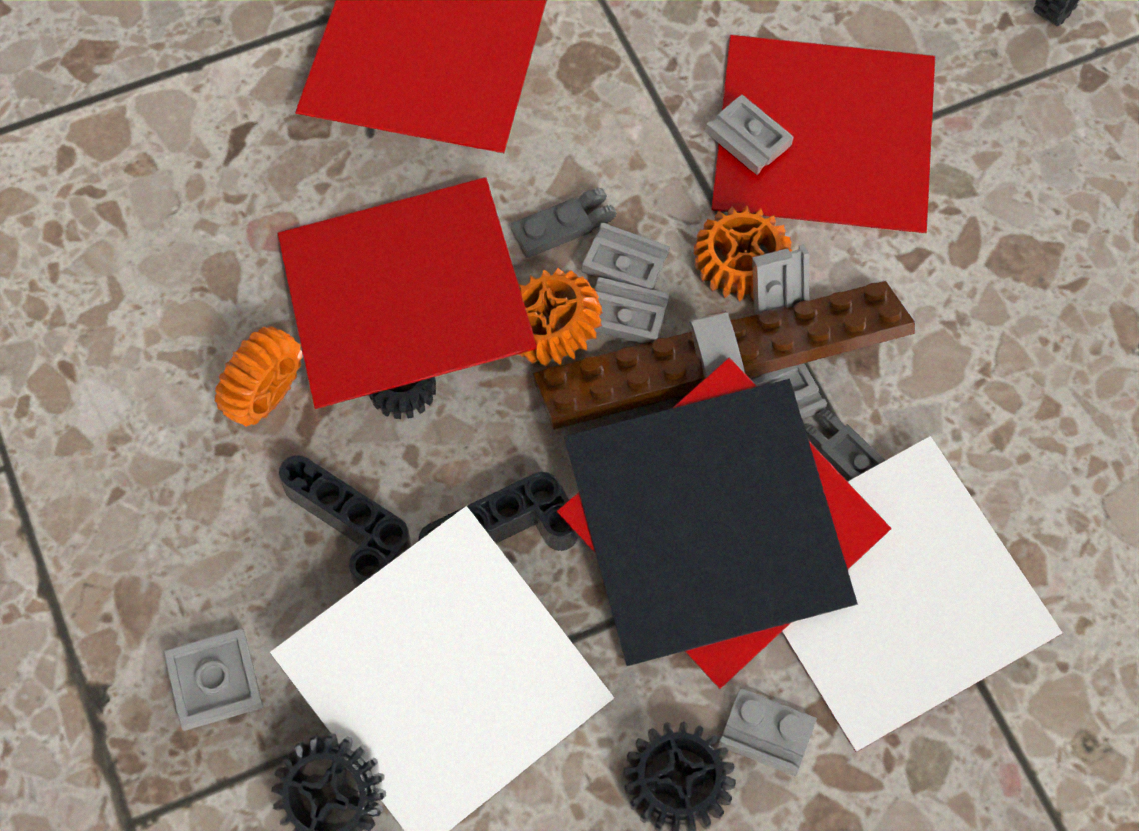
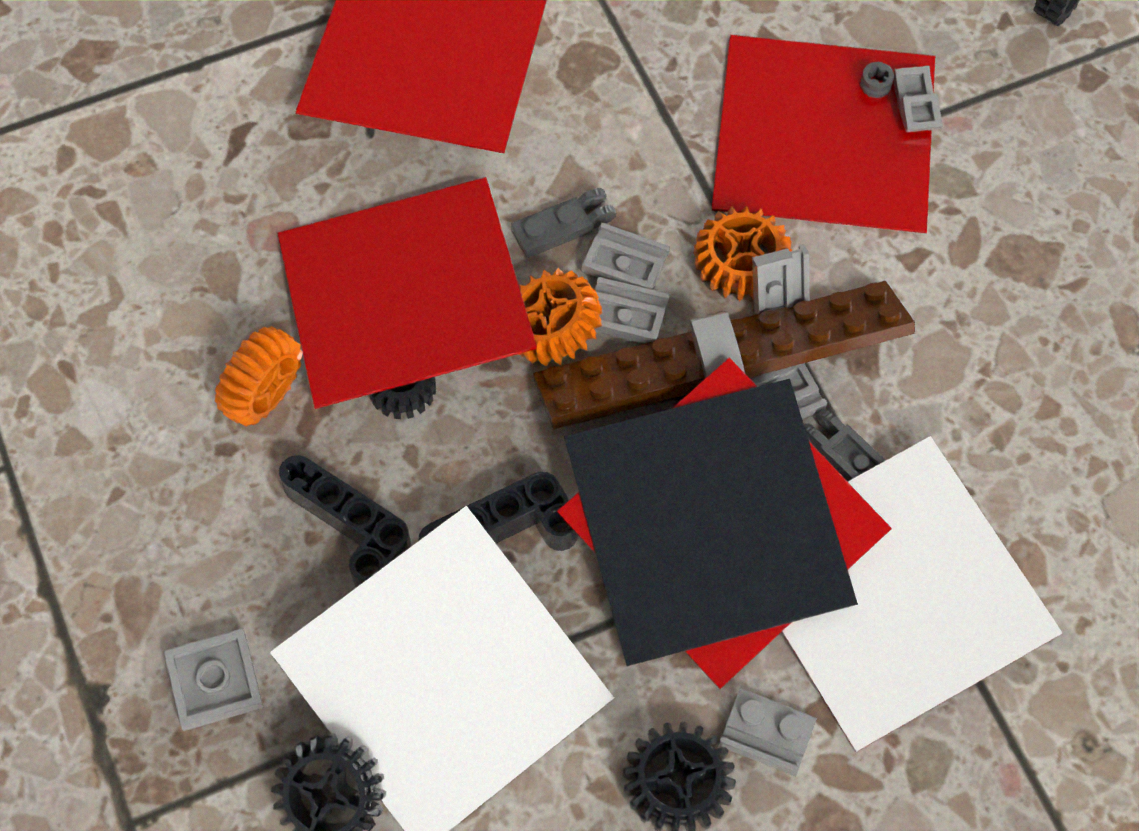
light grey plate [705,95,793,175] -> none
none -> dark grey bush [860,62,894,98]
none -> light grey slope [893,66,943,132]

